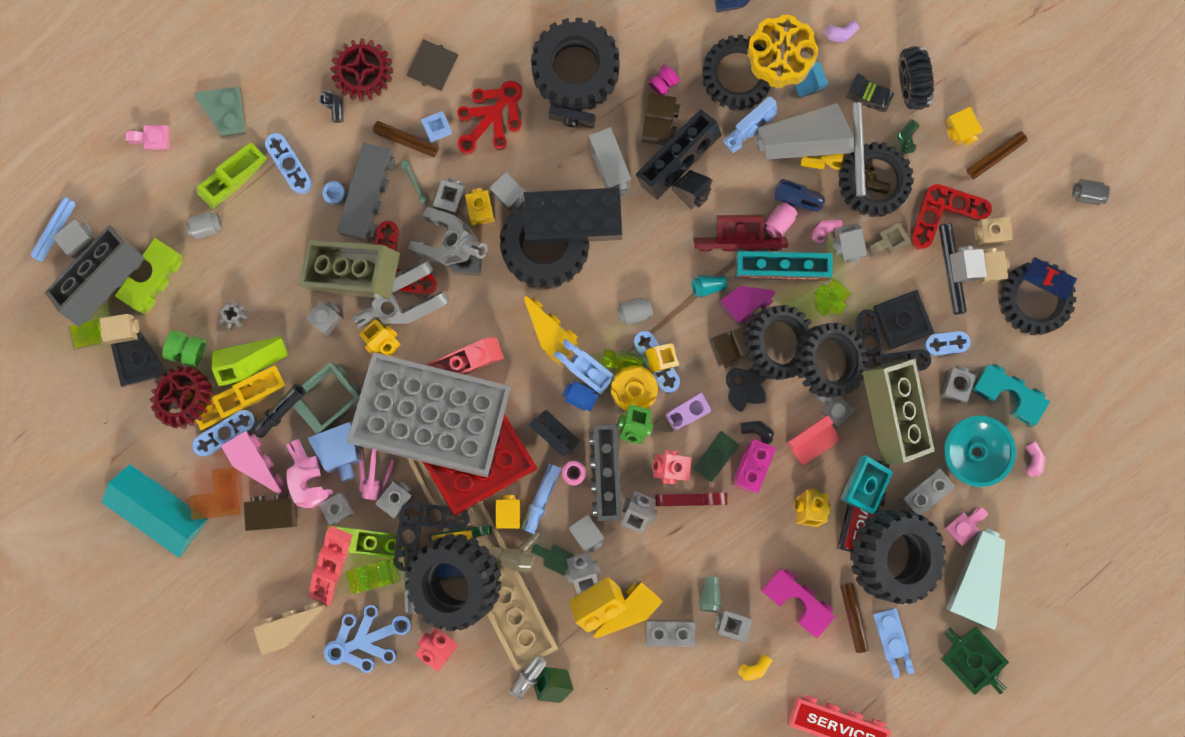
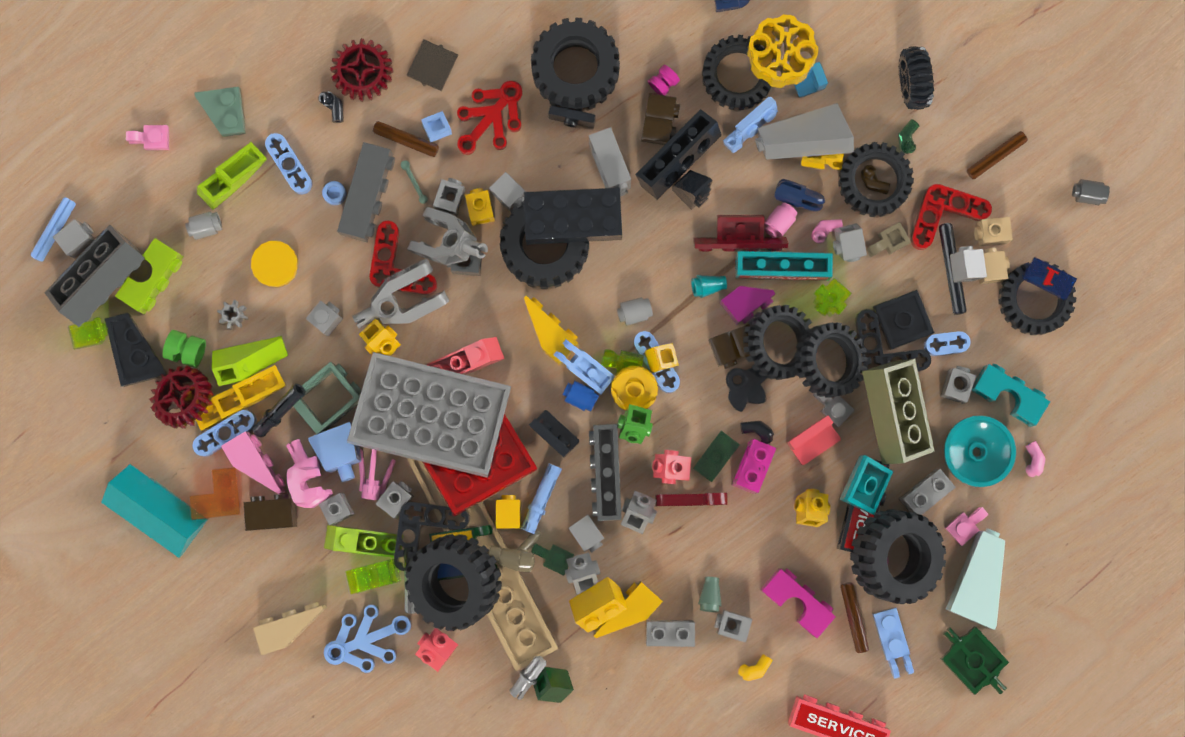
tan brick [99,314,140,344] -> none
olive brick [299,240,400,299] -> none
coral slope [309,525,353,606] -> none
bright pink brick [562,461,586,485] -> none
lavender leg [665,392,713,431] -> none
lavender arm [824,20,859,43] -> none
black leg [846,73,894,112] -> none
light grey bar [852,102,866,197] -> none
yellow brick [945,106,983,146] -> none
none -> yellow tile [251,241,298,287]

